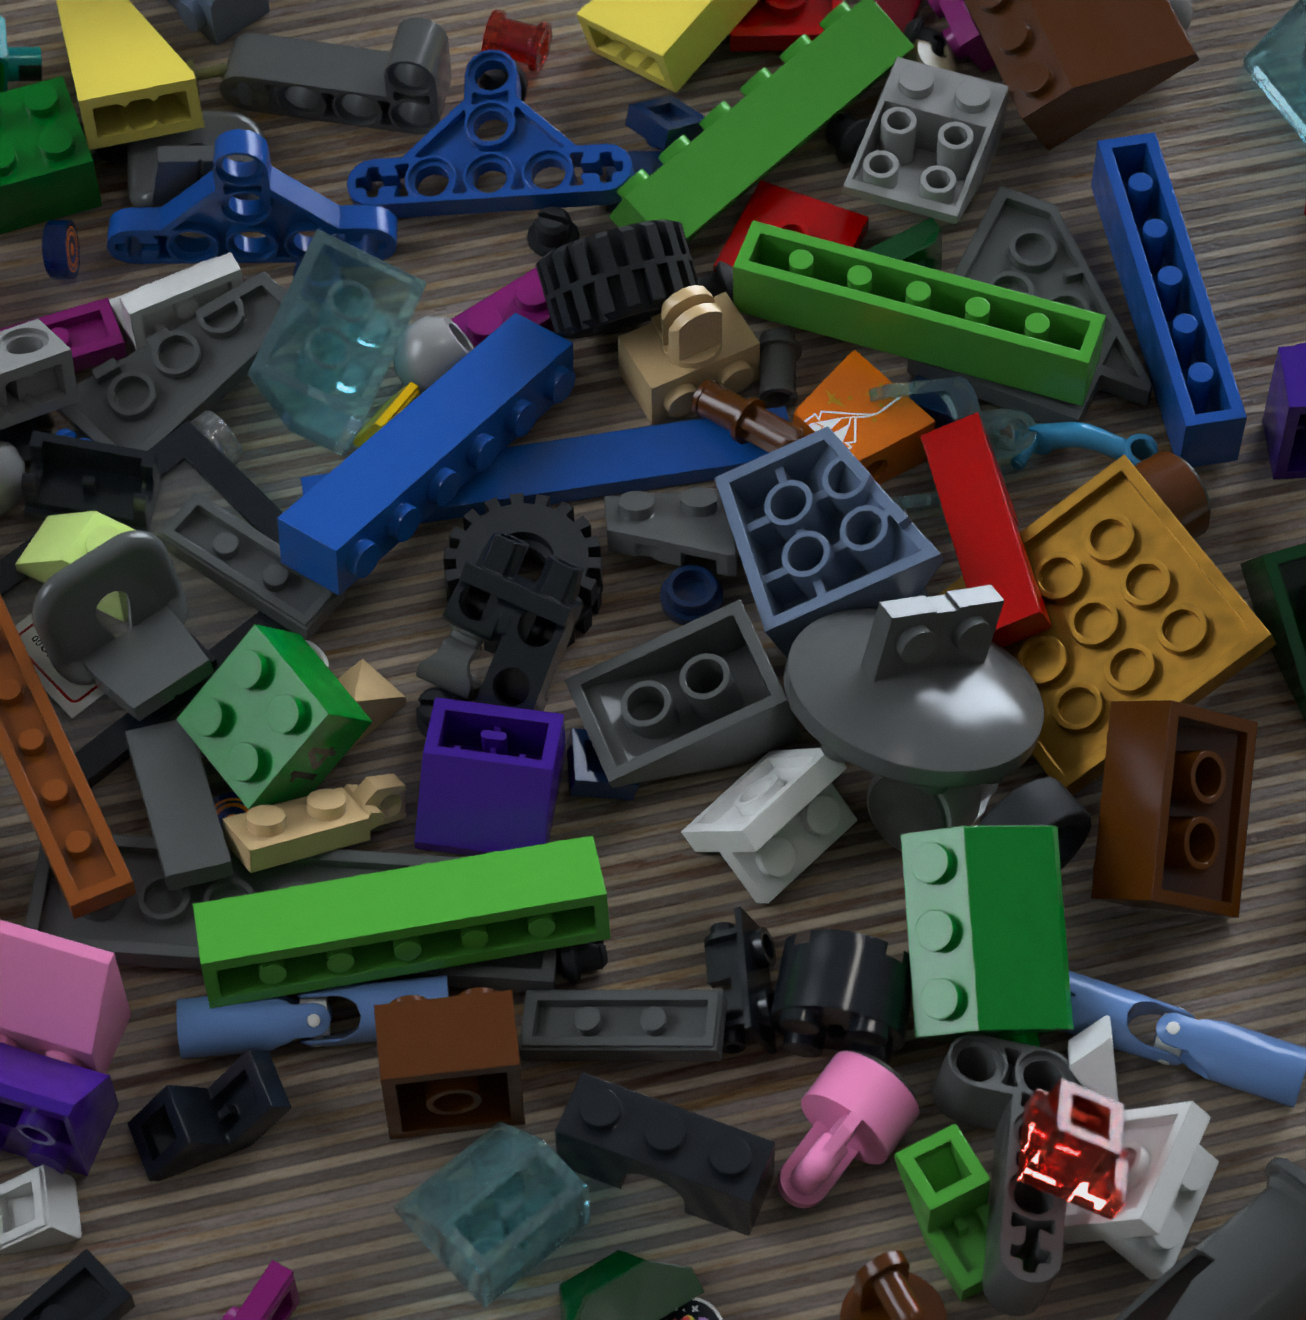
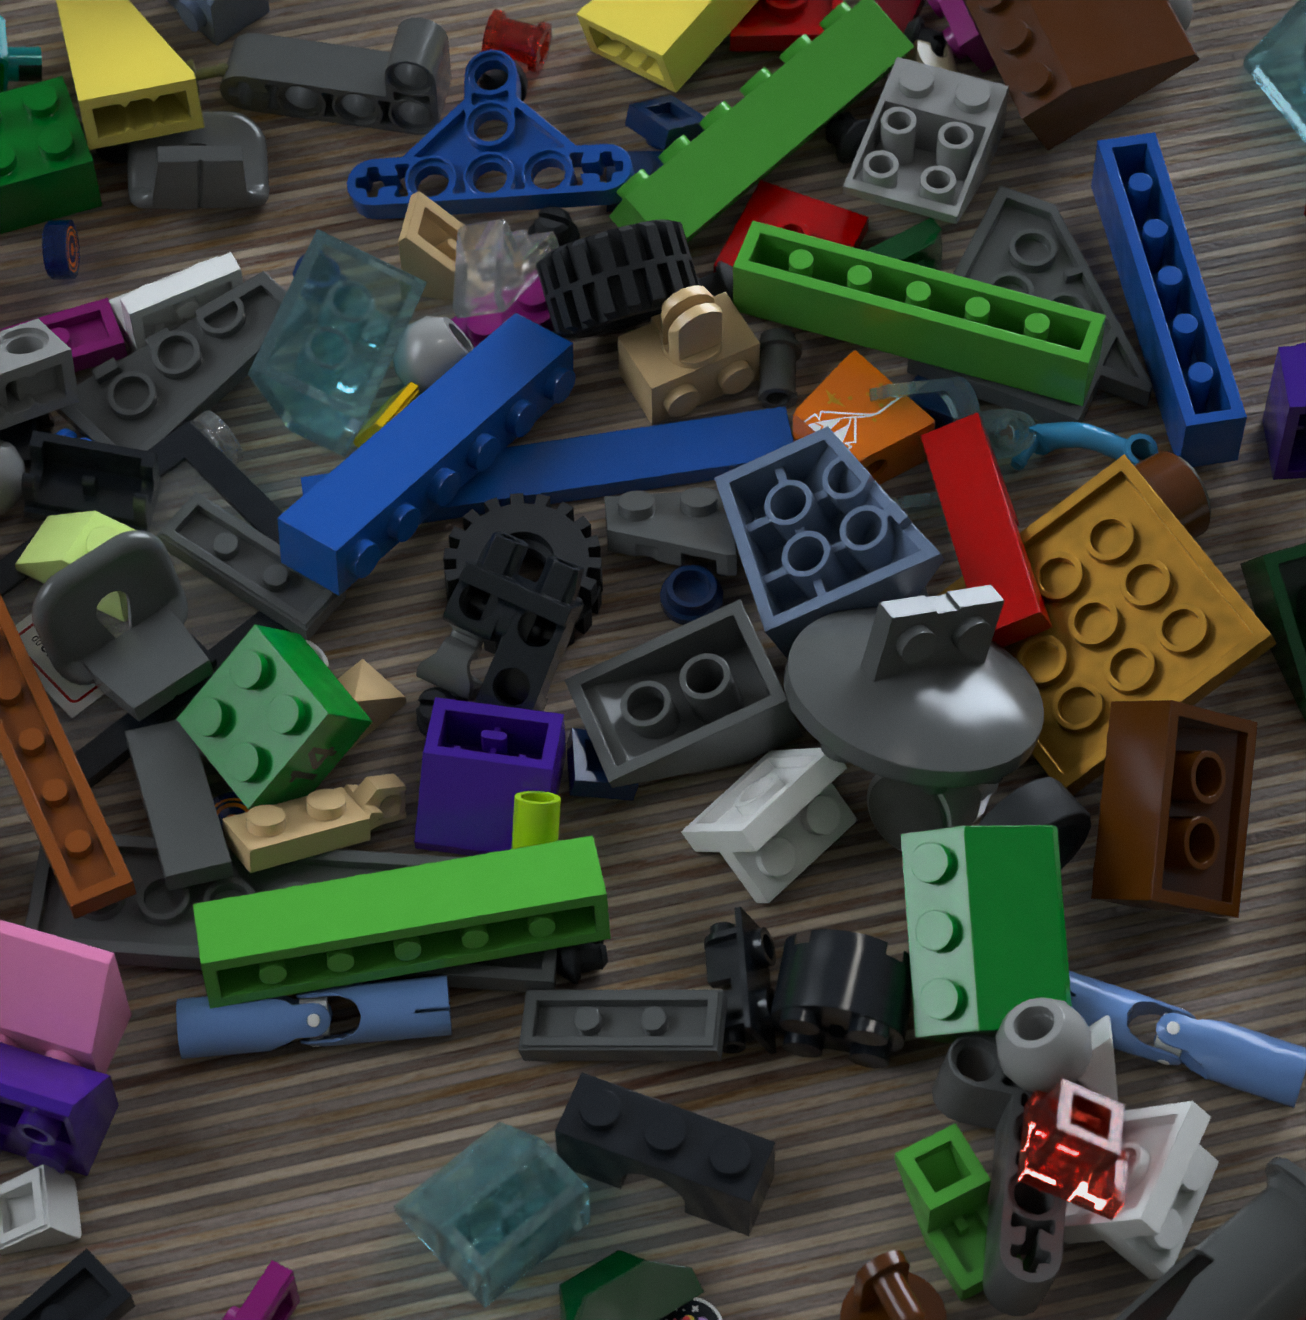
blue beam [106,129,398,264] -> none
black slope [127,1049,292,1181] -> none
reddish brown brick [374,987,525,1140] -> none
reddish brown axle [691,379,804,453] -> none
bright pink piece [777,1051,919,1208] -> none
none -> tan slope [398,191,506,304]
none -> clear slope [453,219,560,318]
none -> lime hinge [511,791,561,849]
none -> light grey piece [996,997,1092,1094]

